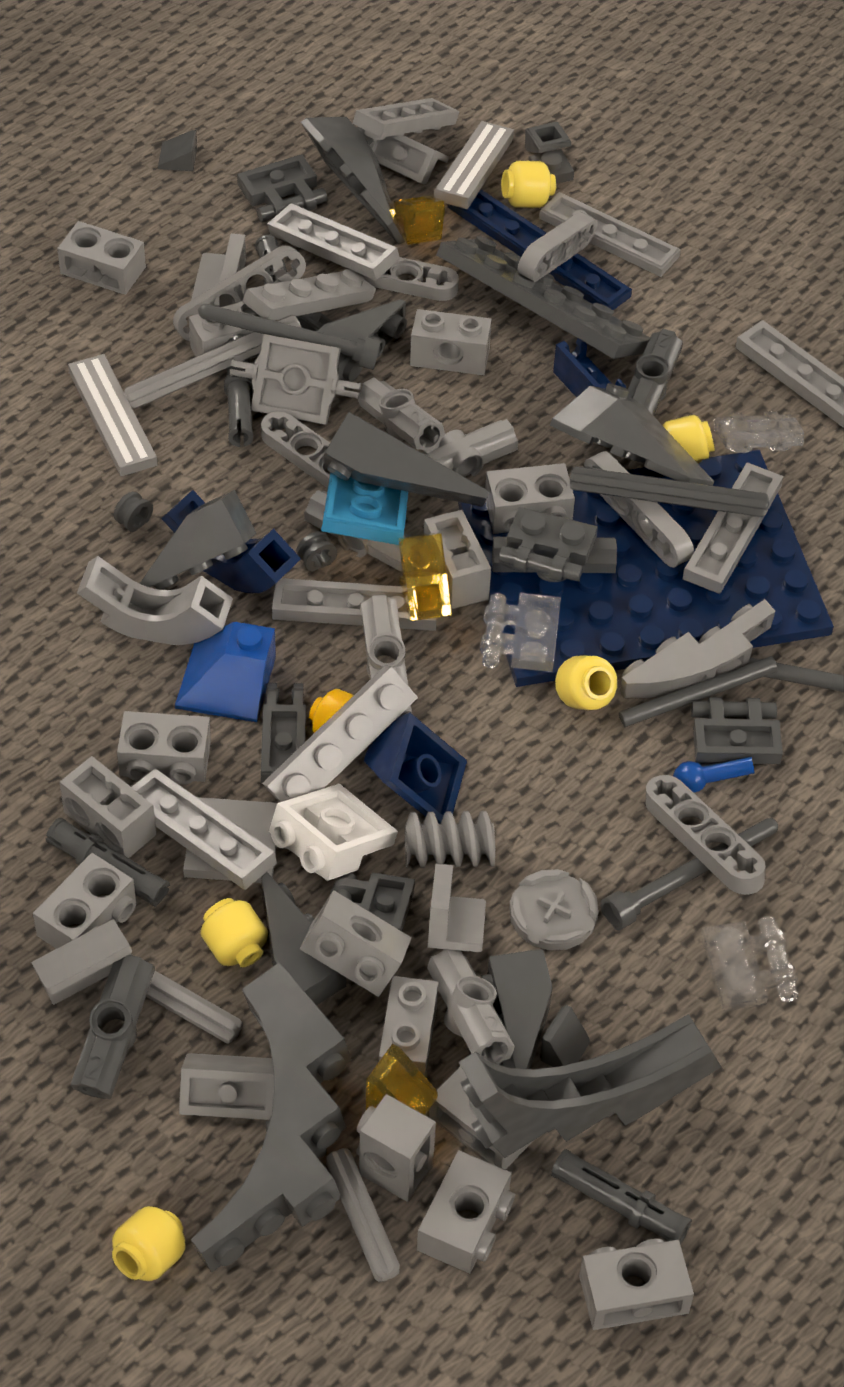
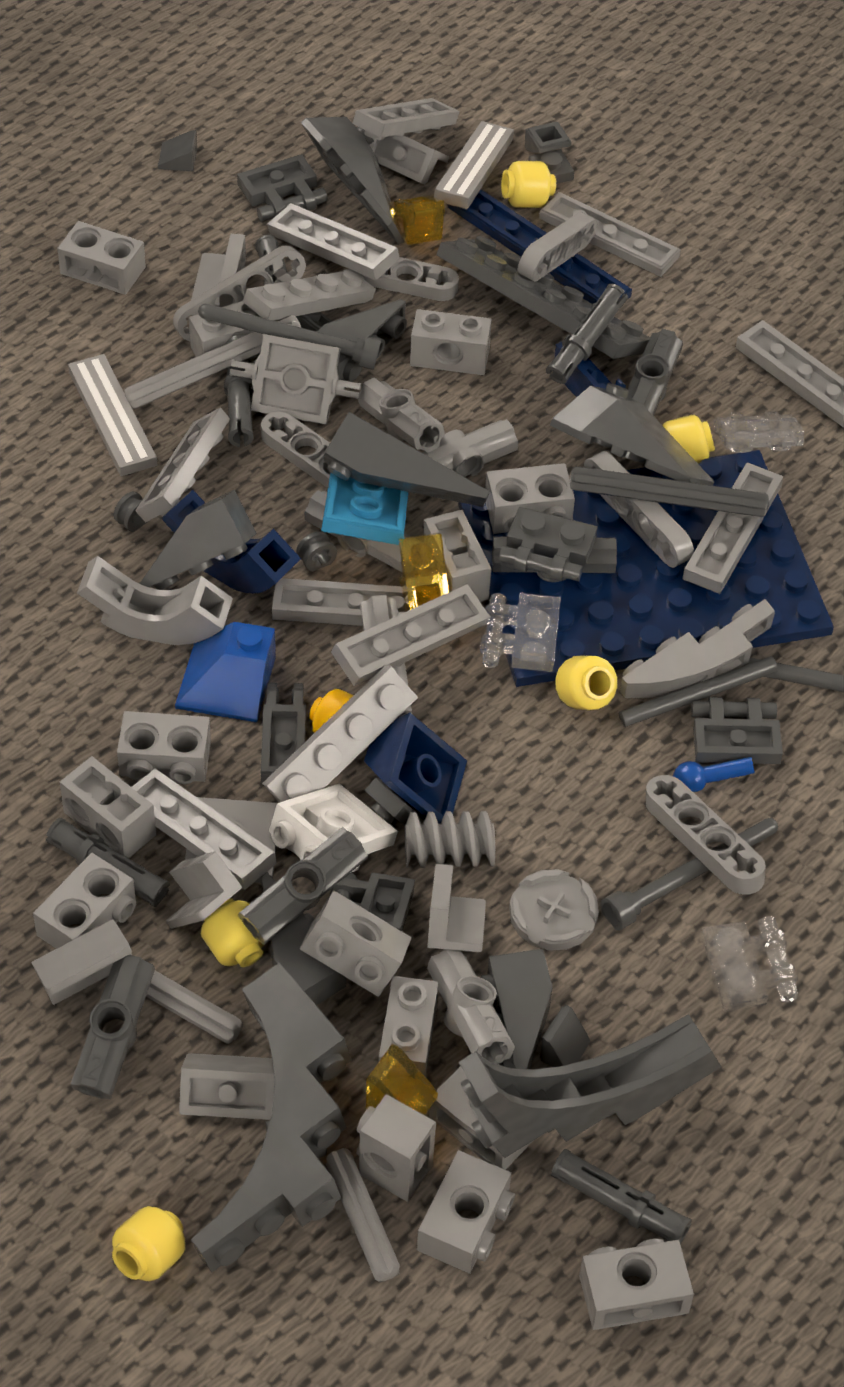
none -> light grey plate [135,407,230,523]
none -> light grey panel [165,851,243,929]
none -> dark grey piece [238,827,368,945]
none -> light grey plate [331,584,490,686]
none -> dark grey plate [364,778,419,826]
none -> dark grey pin [546,284,628,384]

